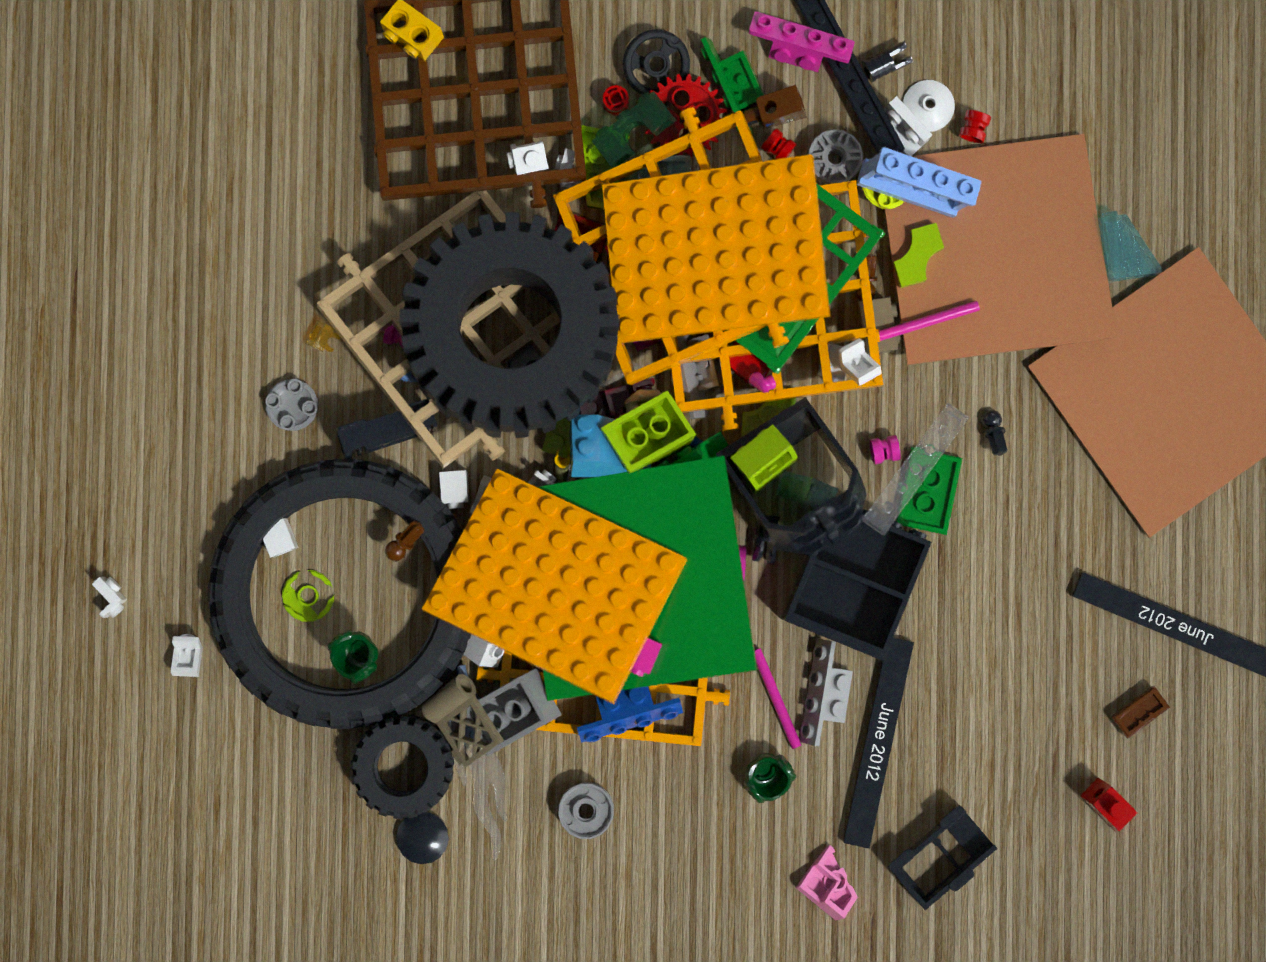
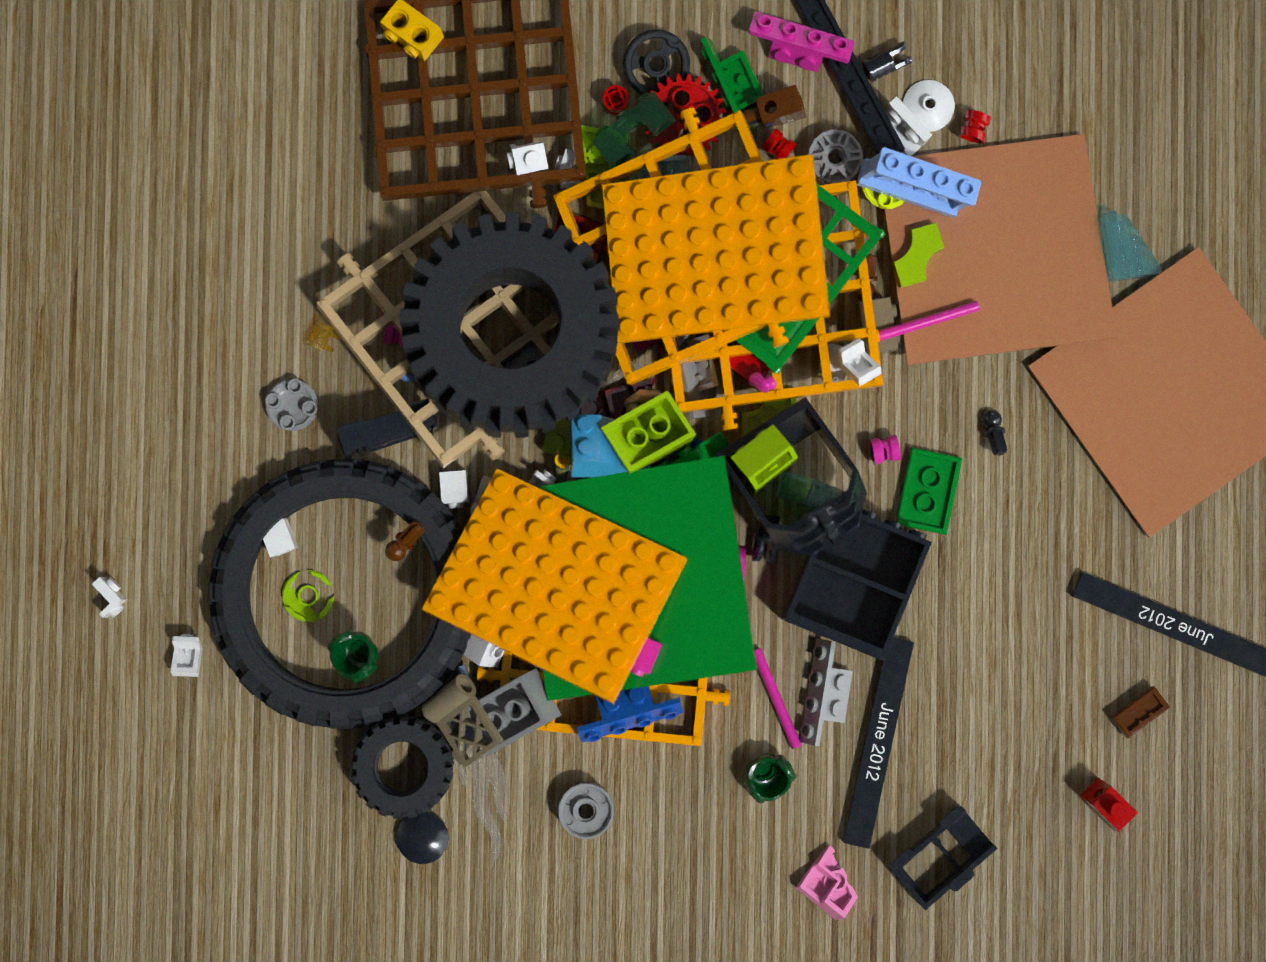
clear tile [862,403,970,536] -> none

